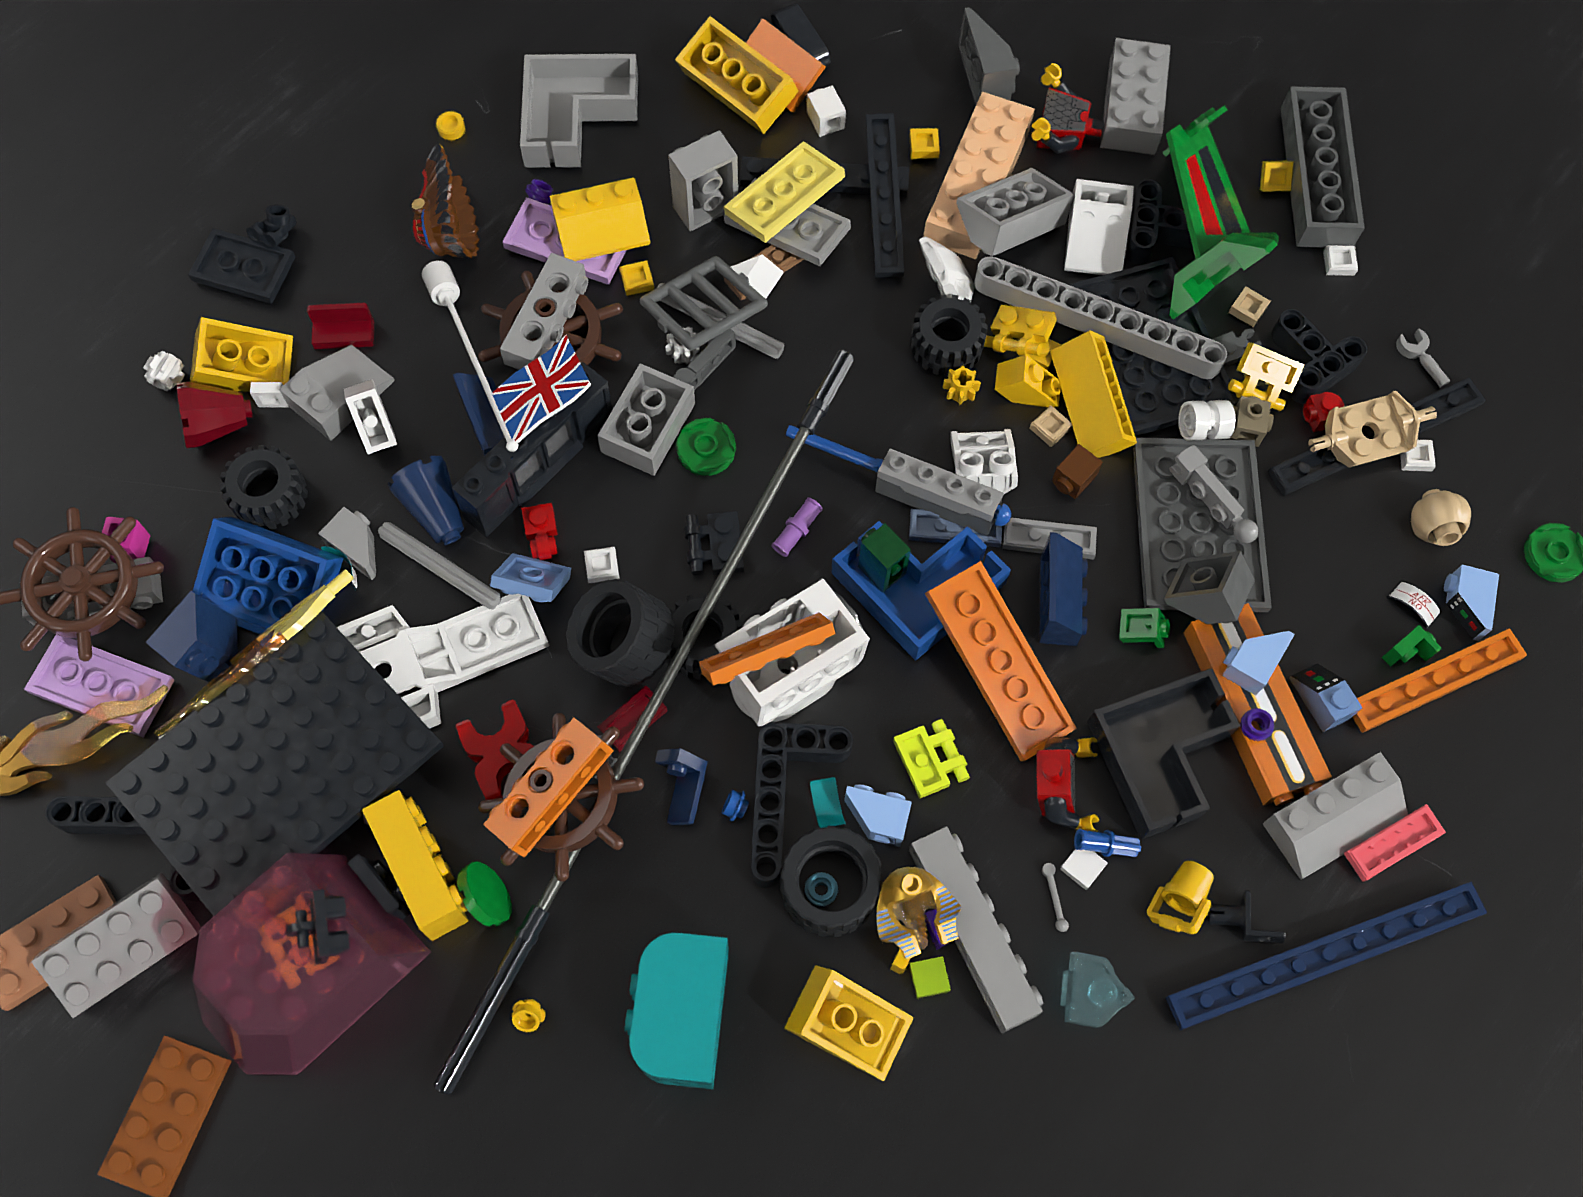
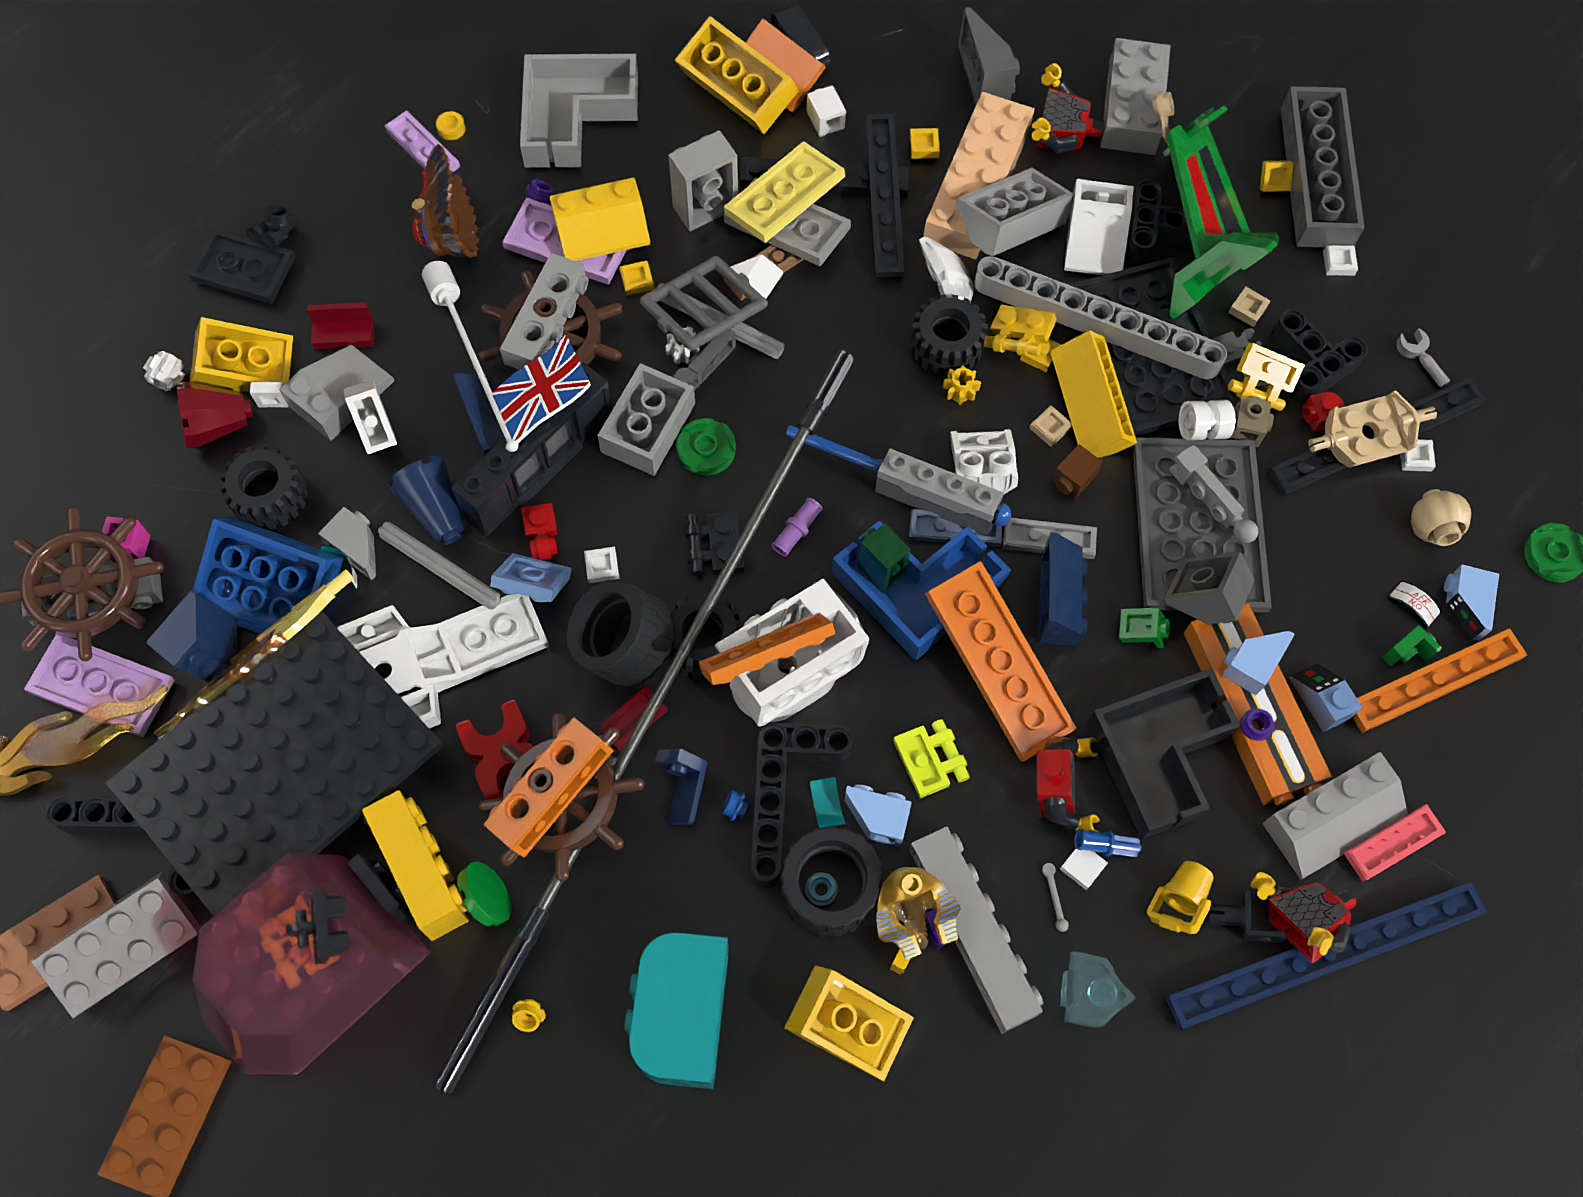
lime tile [909,956,951,999] -> none
yellow slope [995,355,1061,408] -> none
none -> lavender tile [385,110,460,173]
none -> tan plate [1152,91,1174,145]
none -> torso [1250,872,1356,963]

